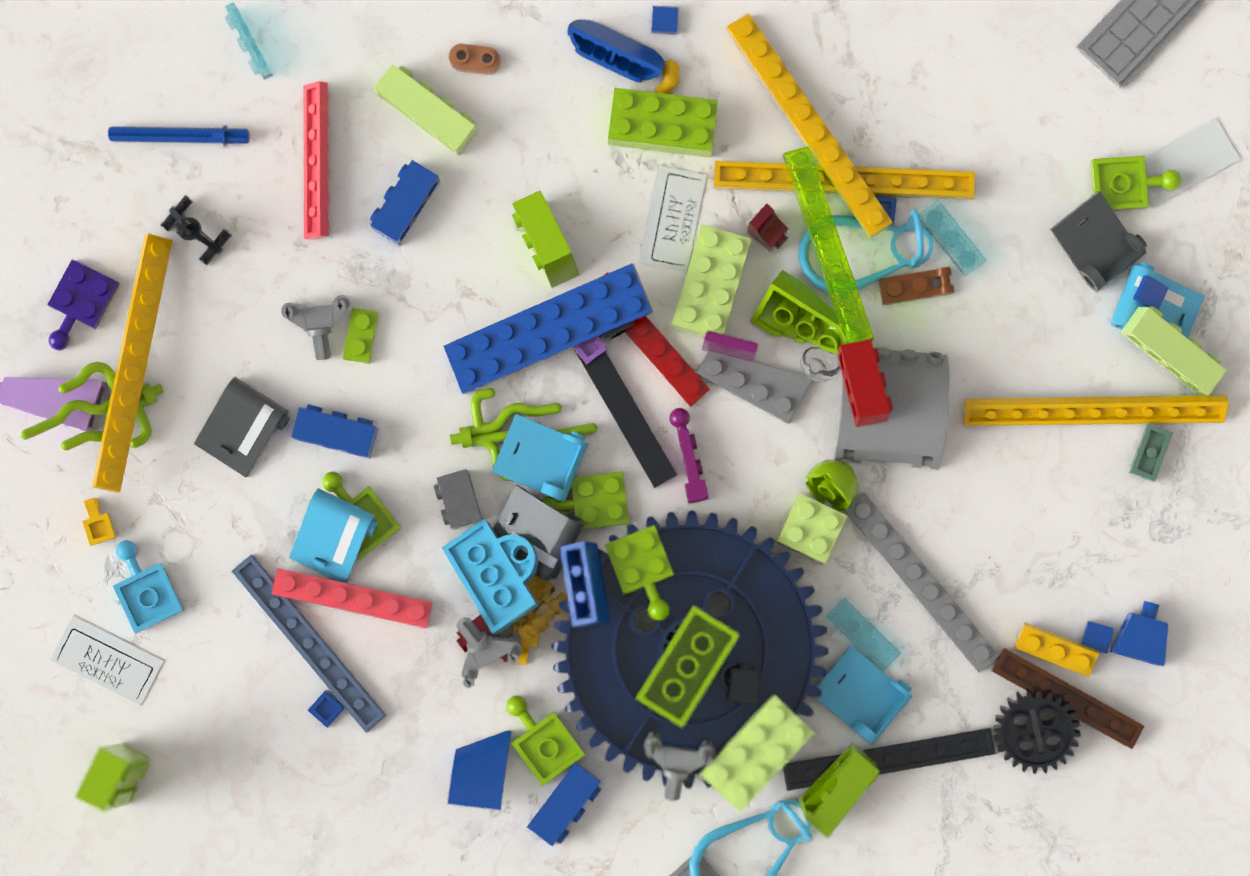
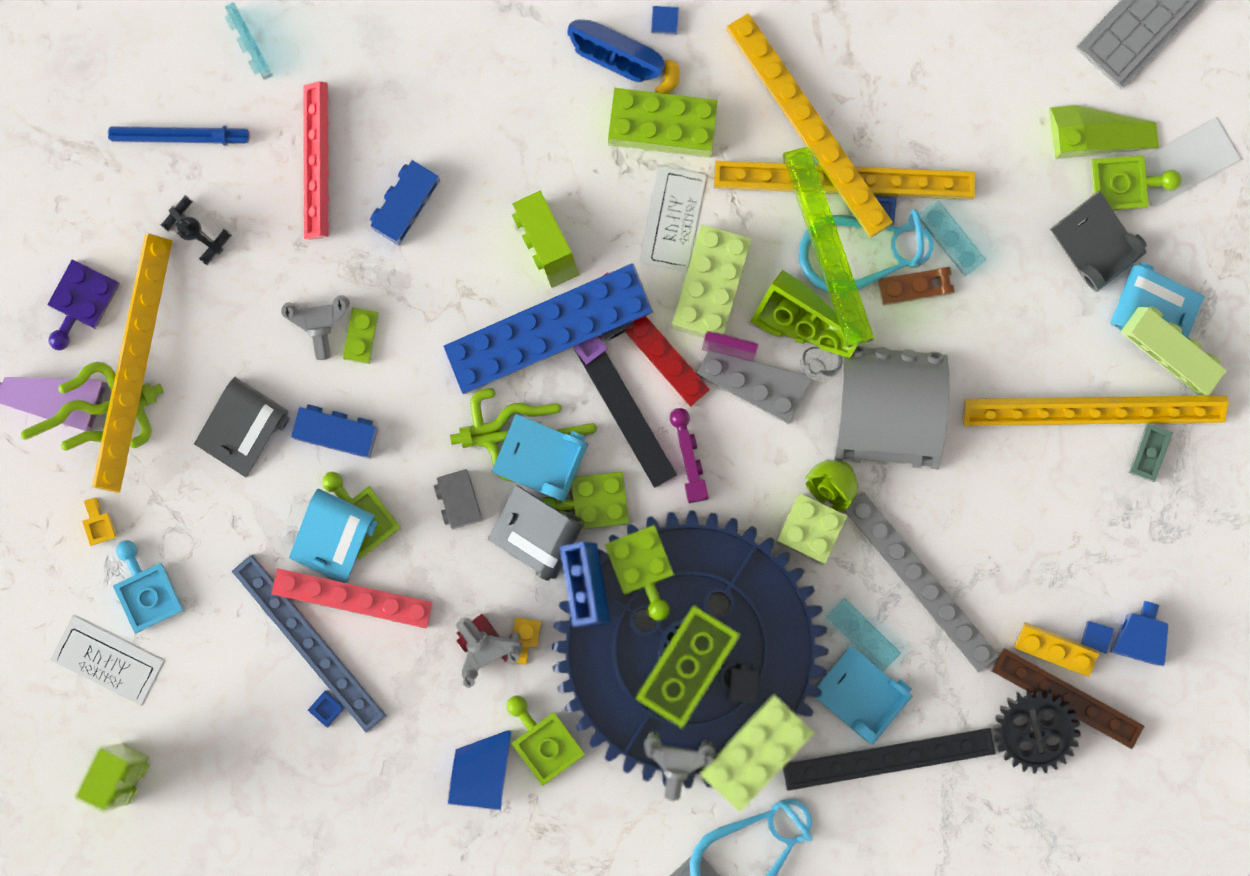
yellowish green brick [374,64,477,155] -> none
medium azure plate [442,518,539,635] -> none
nougat plate [449,44,501,75] -> none
clear yellow plate [514,573,568,638] -> none
blue brick [527,762,602,846] -> none
dark red arch [747,203,789,252] -> none
lime wedge [798,743,880,838] -> none
red brick [837,339,893,428] -> none
blue tile [1133,276,1169,310] -> none
none -> lime wedge [1049,105,1159,159]

